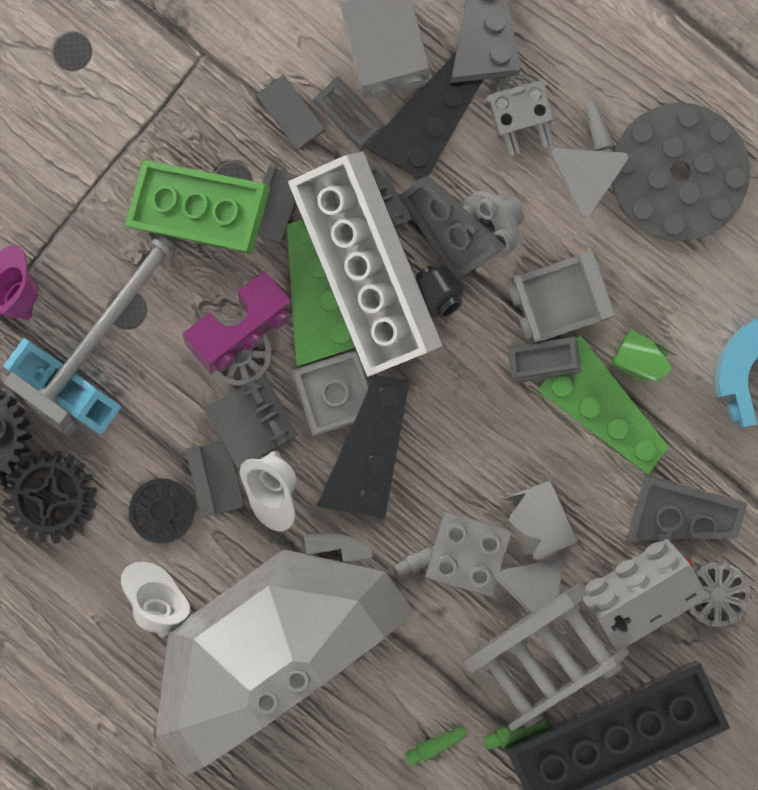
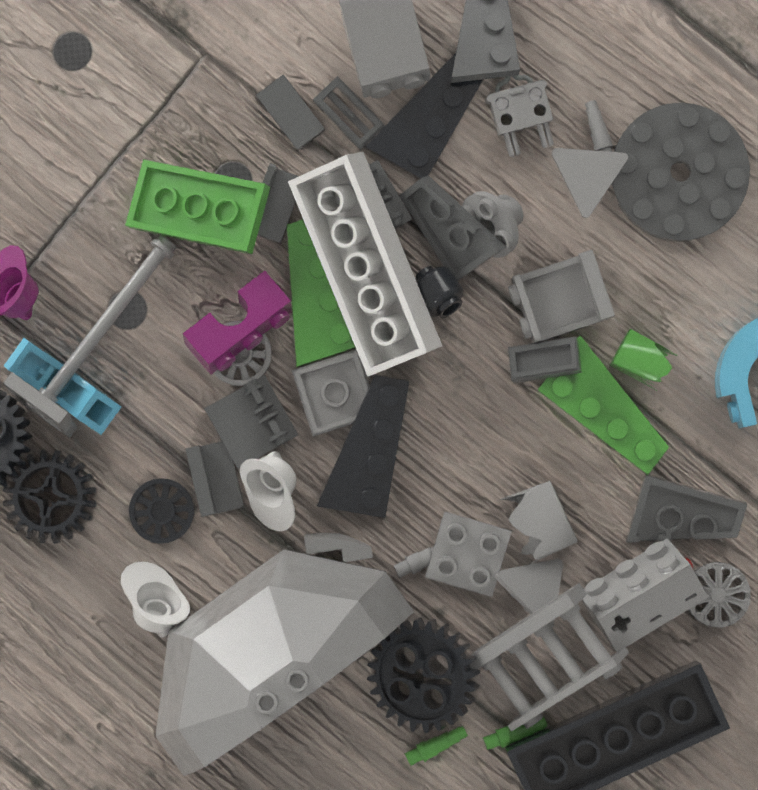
none -> black gear [367,617,480,733]

